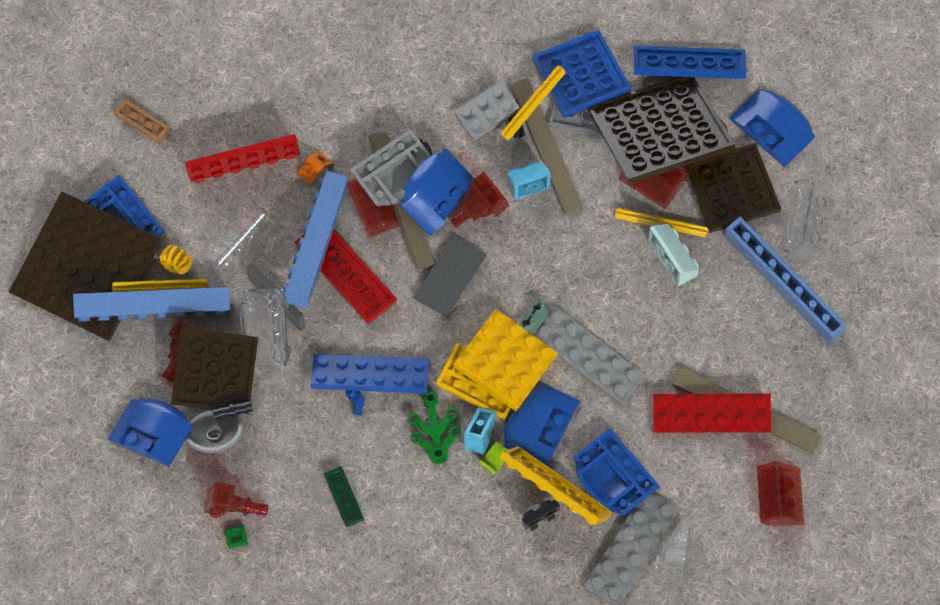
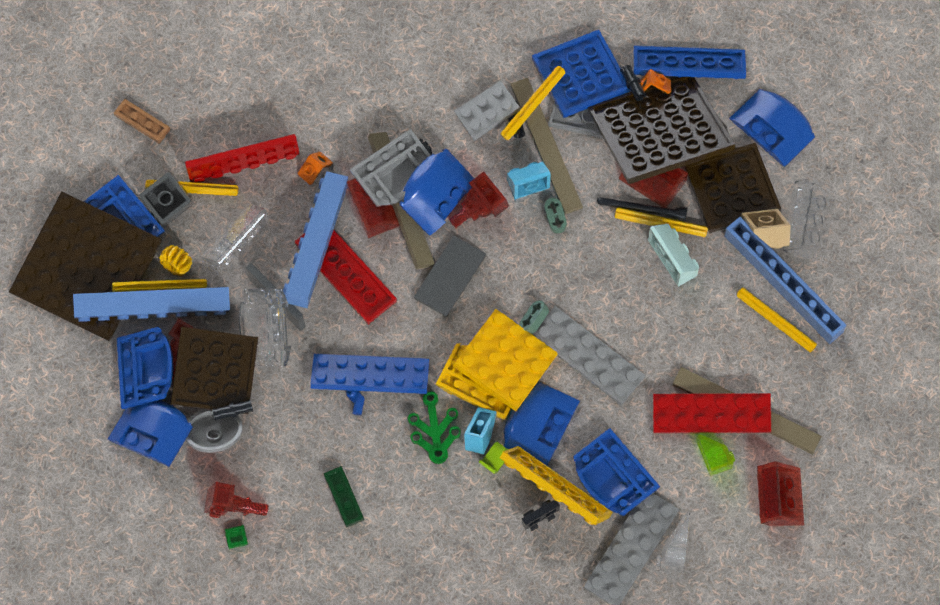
none -> blue slope [117,327,173,409]
none -> dark grey brick [139,171,195,226]
none -> yellow axle [145,179,239,196]
none -> sand green beam [544,198,567,233]
none -> black piece [597,197,688,222]
none -> black pin [620,65,646,101]
none -> orange bracket [640,69,671,94]
none -> clear neon green slope [696,435,735,476]
none -> yellow axle [737,287,817,352]
none -> tan slope [742,209,791,249]

